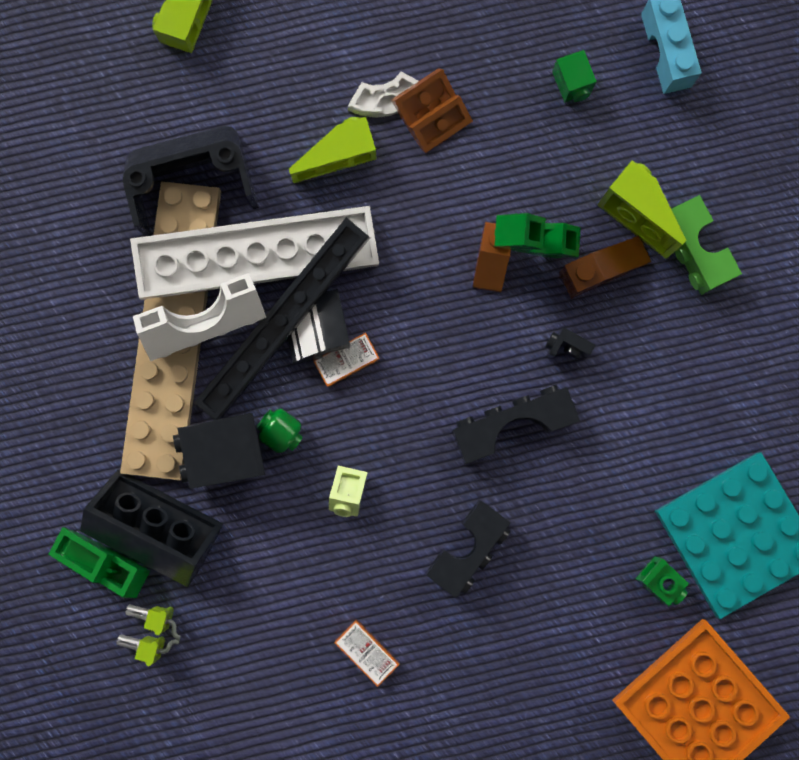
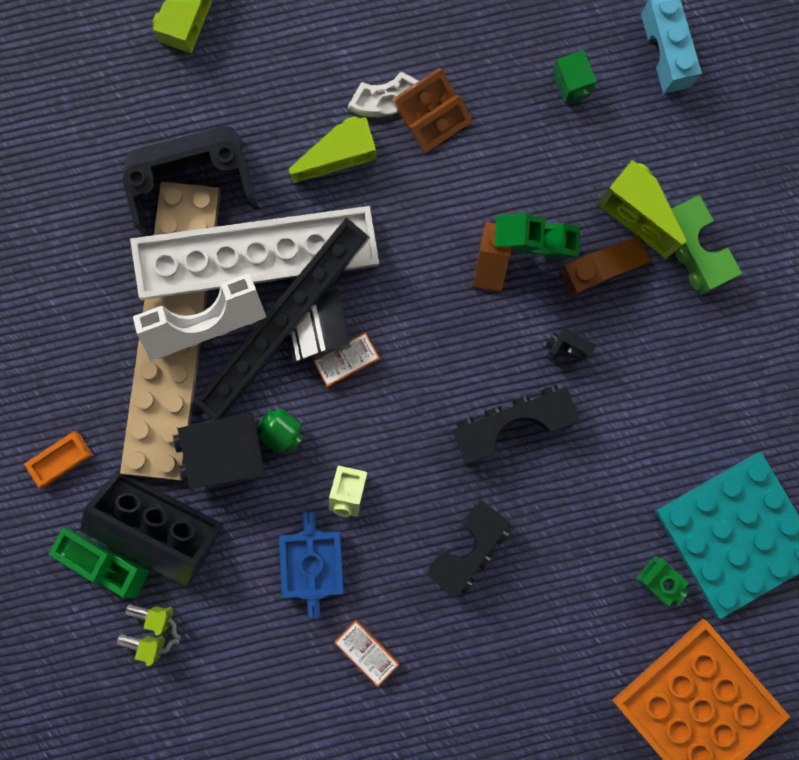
none -> orange tile [24,431,94,489]
none -> blue plate [279,512,344,618]

